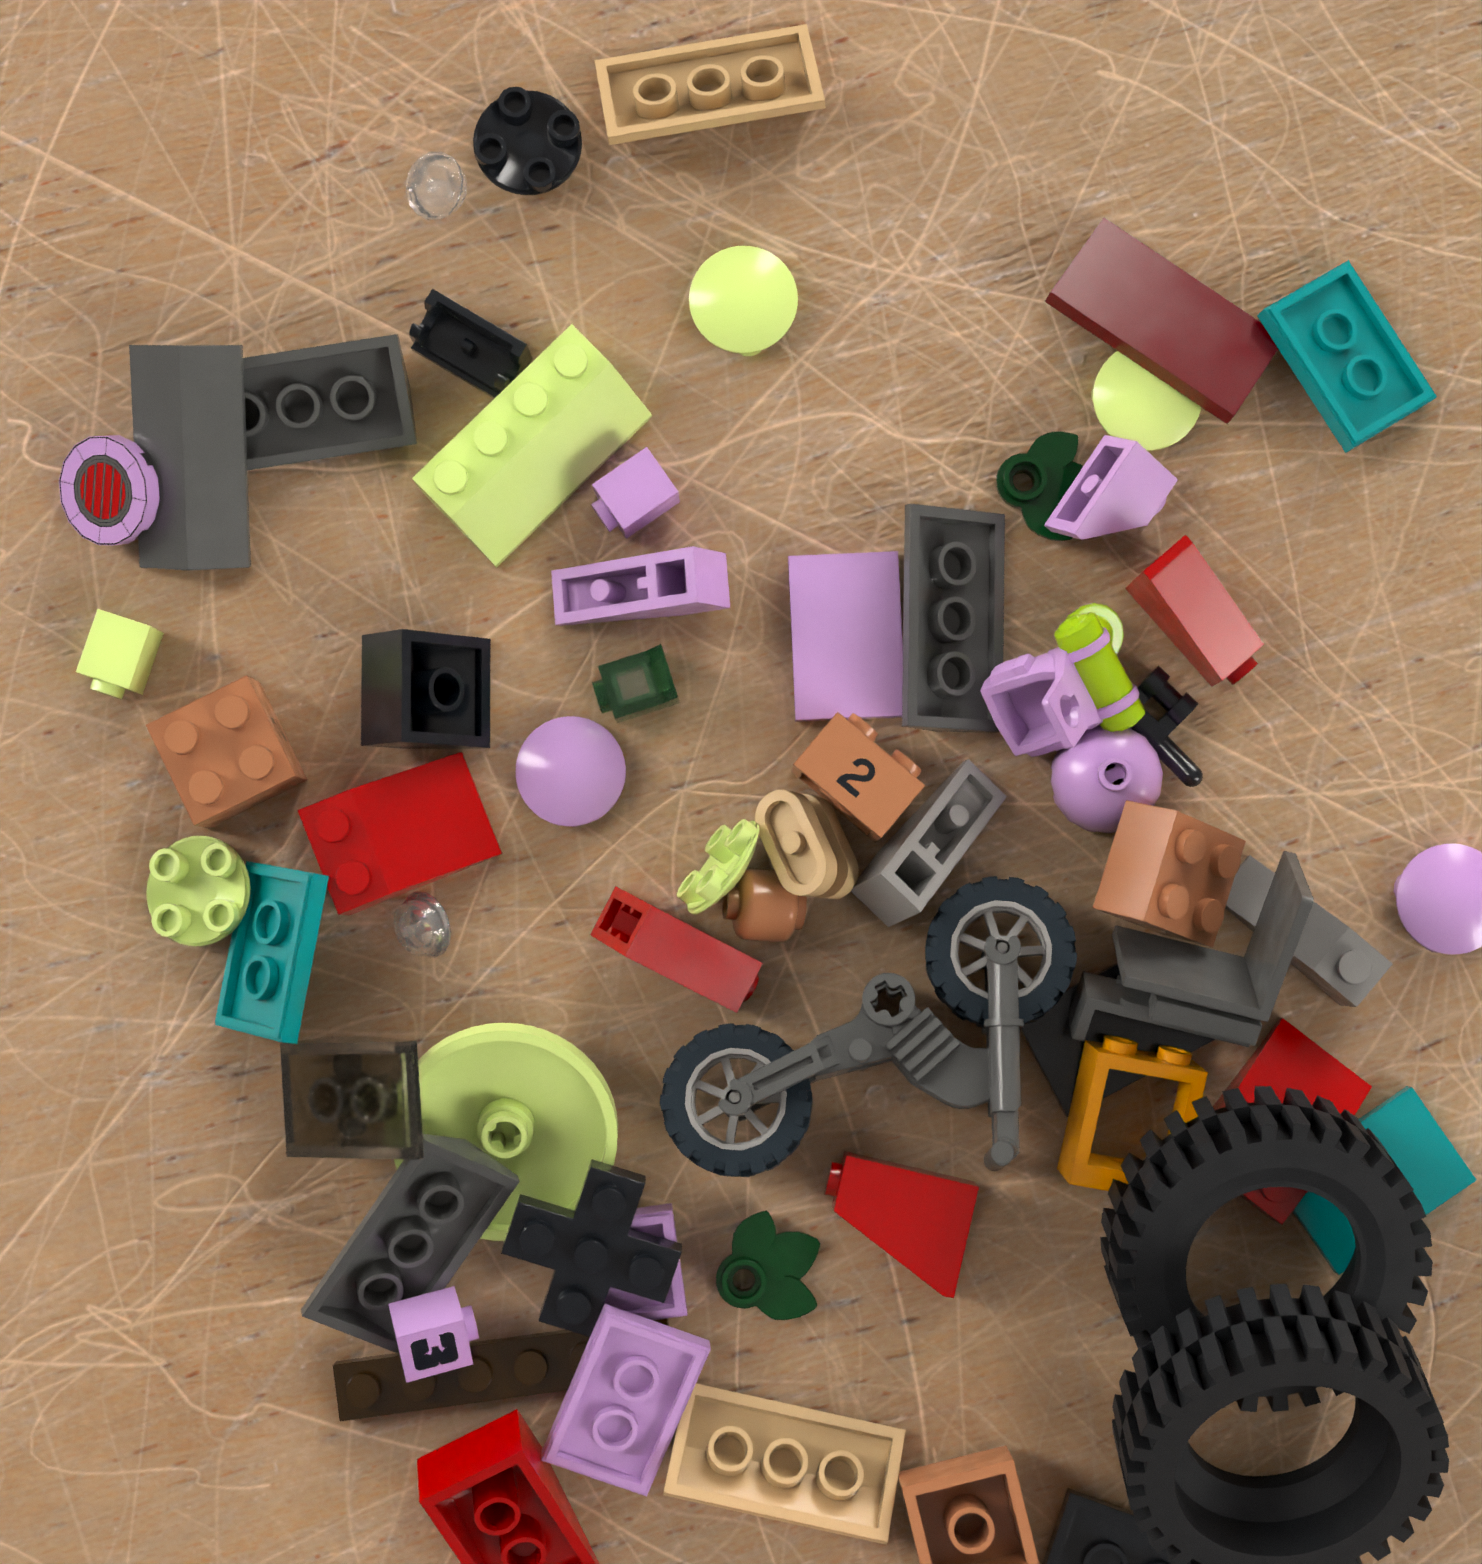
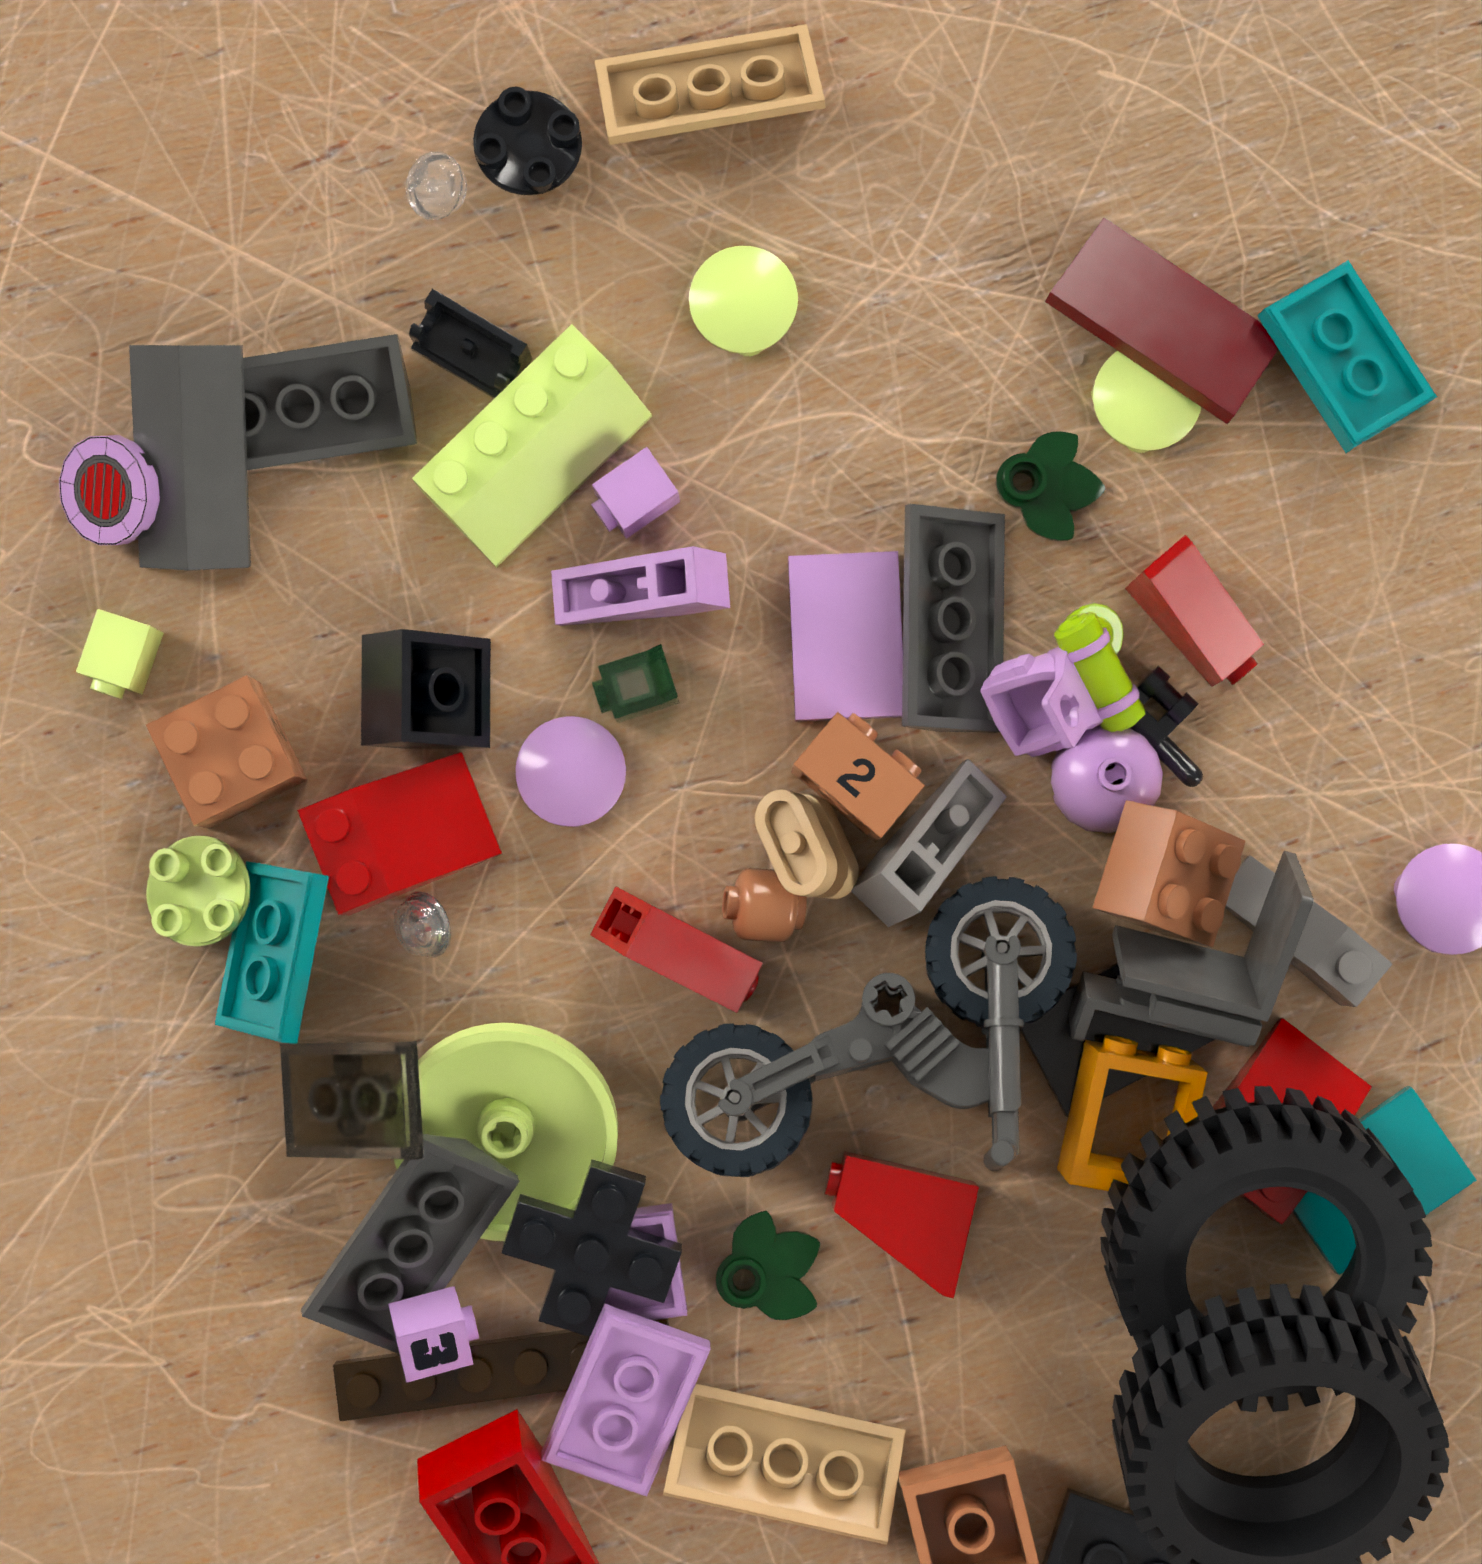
yellowish green dish [677,819,759,915] -> none
lavender slope [1044,435,1178,540] -> none

